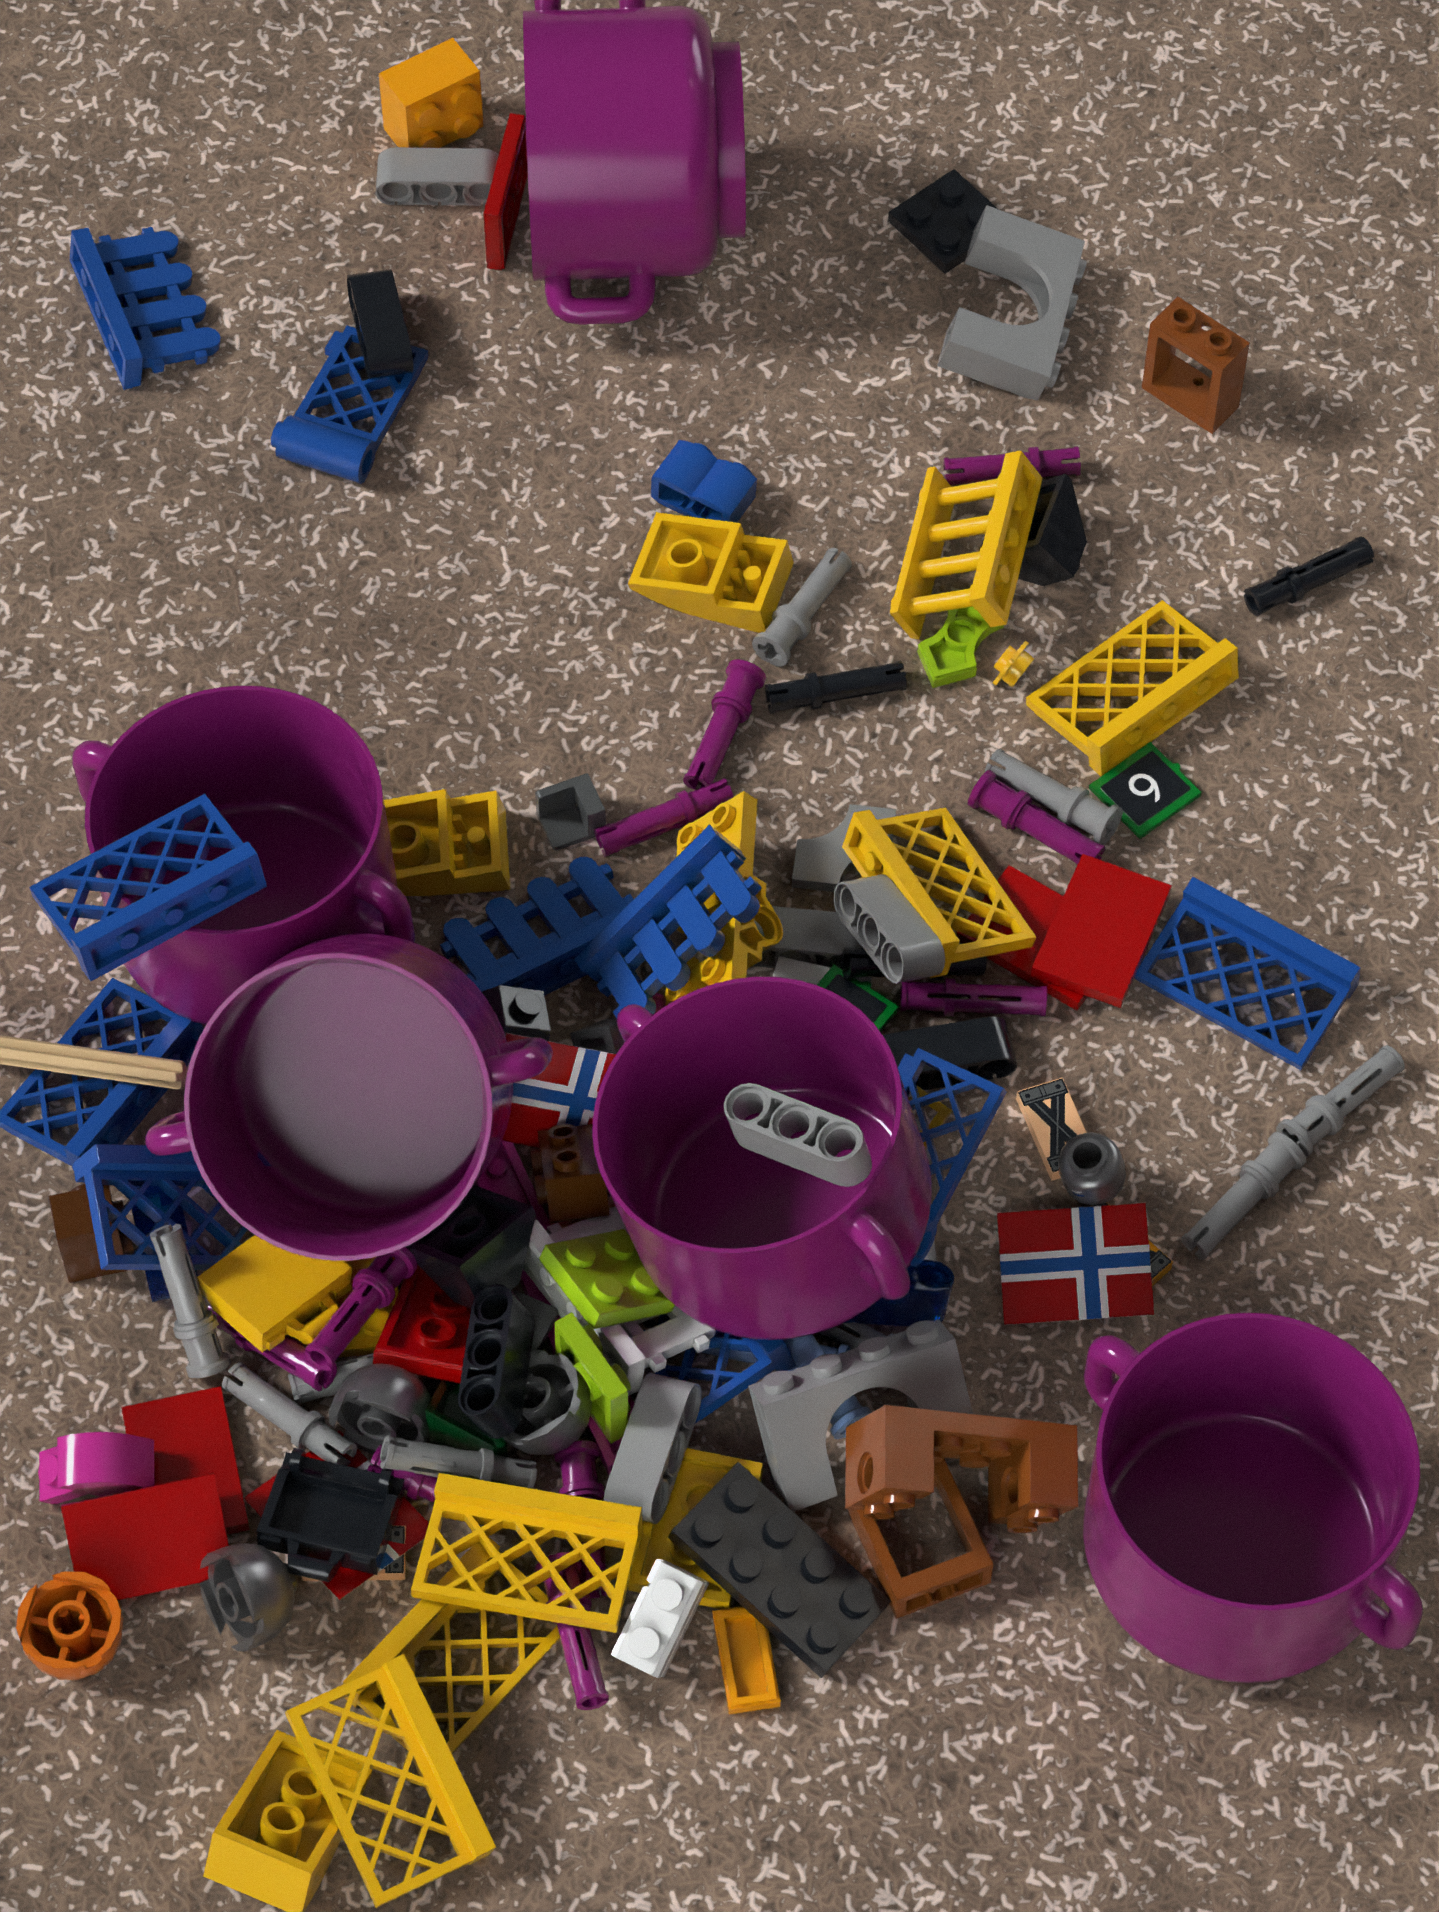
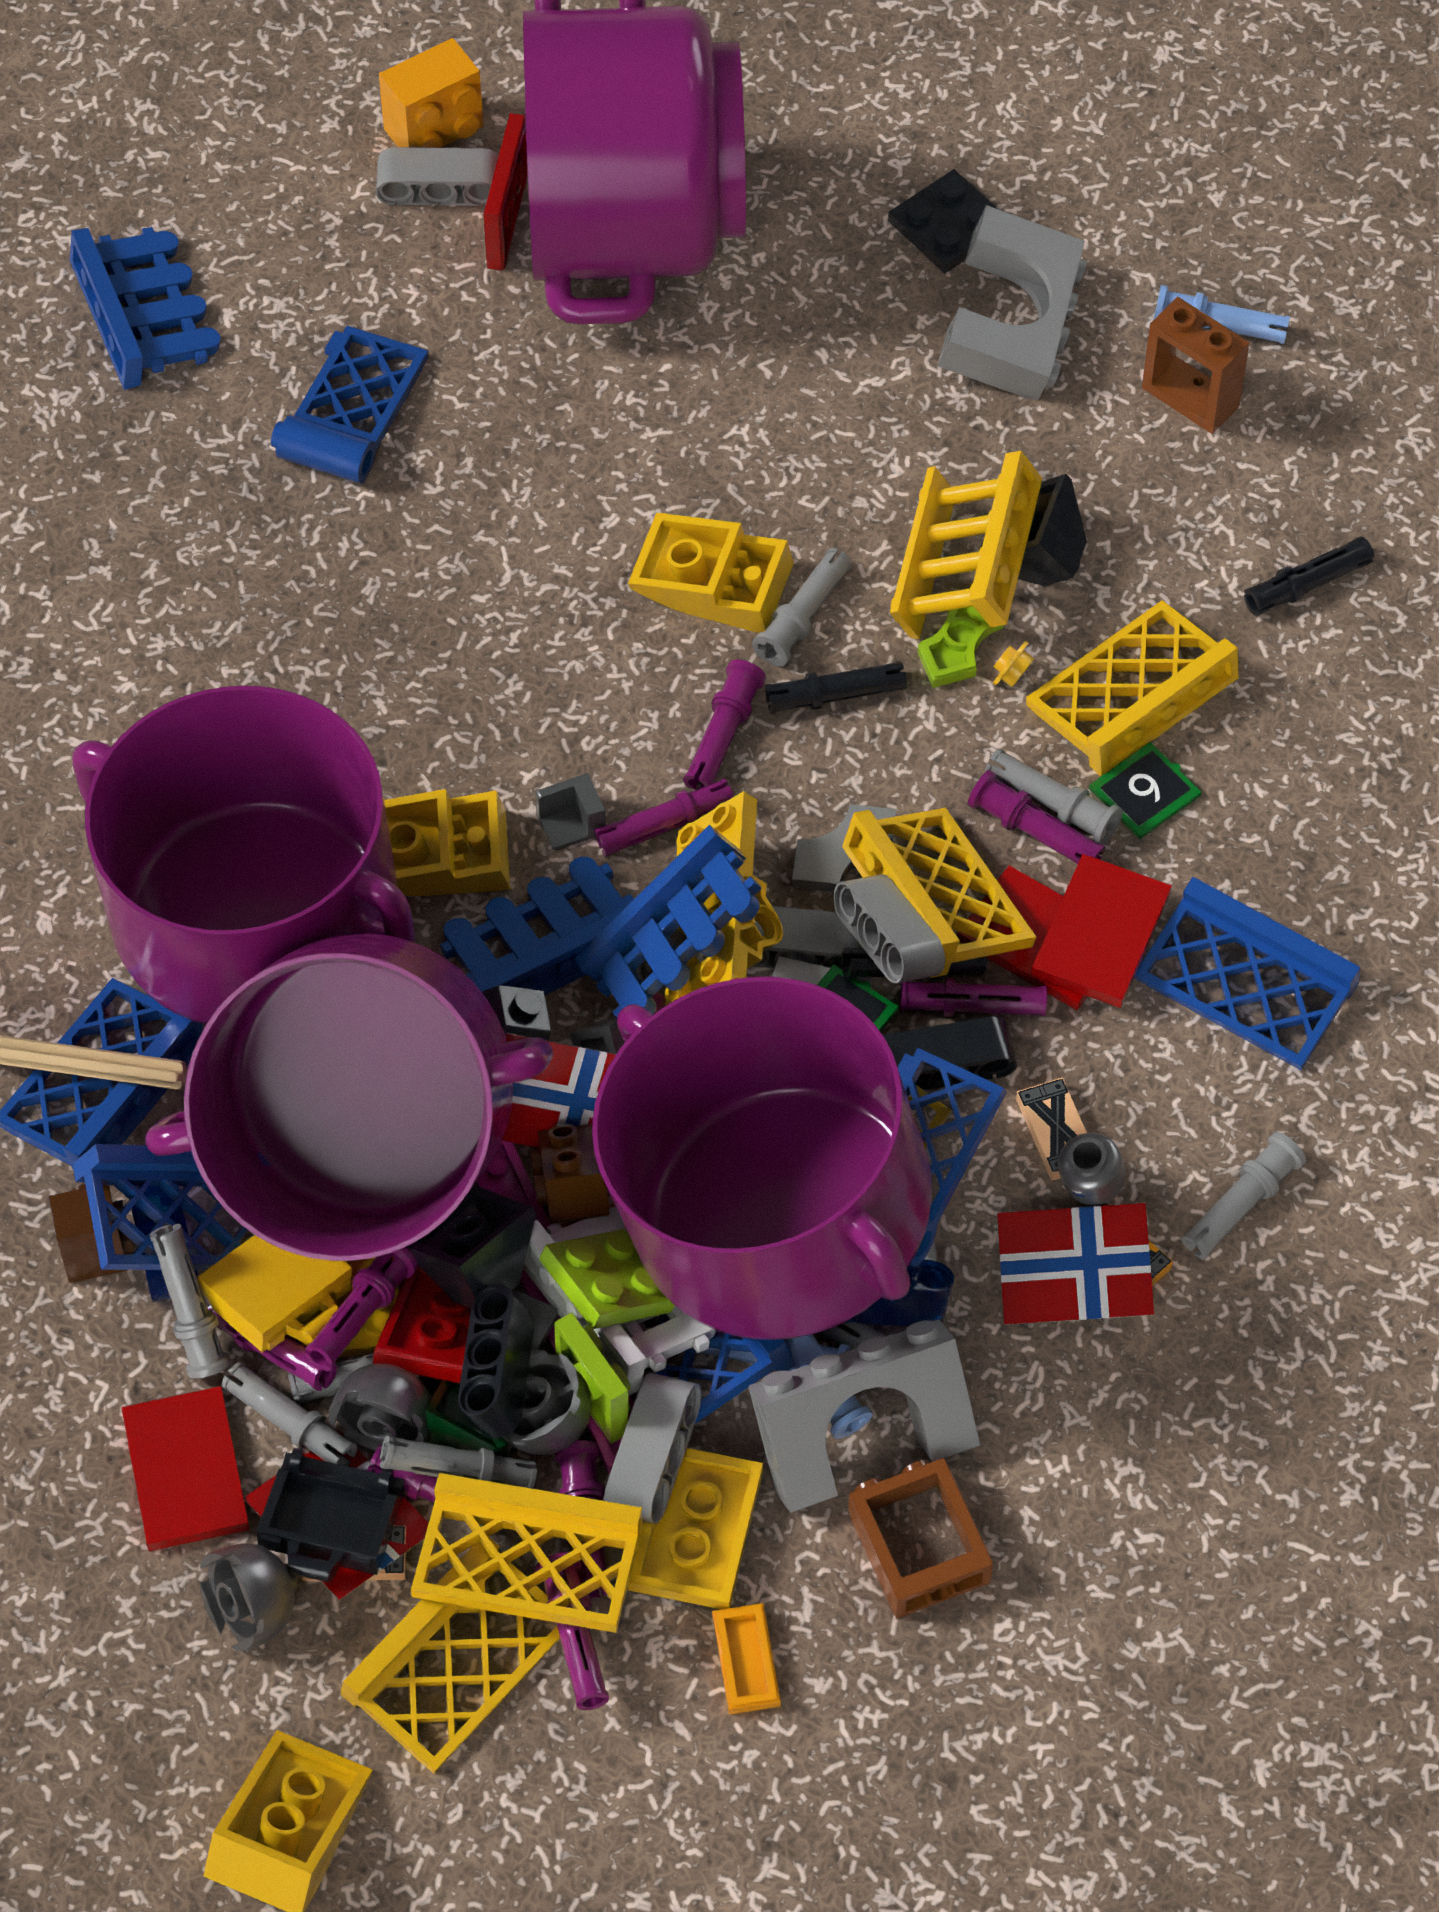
orange cylinder [16,1571,123,1680] -> none
blue fence [29,794,267,982] -> none
dark pink brick [38,1432,154,1504] -> none
red tile [61,1472,229,1601] -> none
yellow fence [285,1654,496,1908] -> none
black beam [347,269,413,379] -> none
white brick [611,1559,709,1678] -> none
blue brick [651,440,757,523] -> none
black plate [668,1462,891,1678] -> none
light grey beam [724,1083,872,1187] -> none
dark orange plate [845,1405,1078,1533] -> none
magenta pin [943,446,1081,485] -> none
magenta piece [1083,1313,1423,1683] -> none
light grey pin [1276,1045,1405,1158] -> none
none -> light blue pin [1154,285,1290,344]

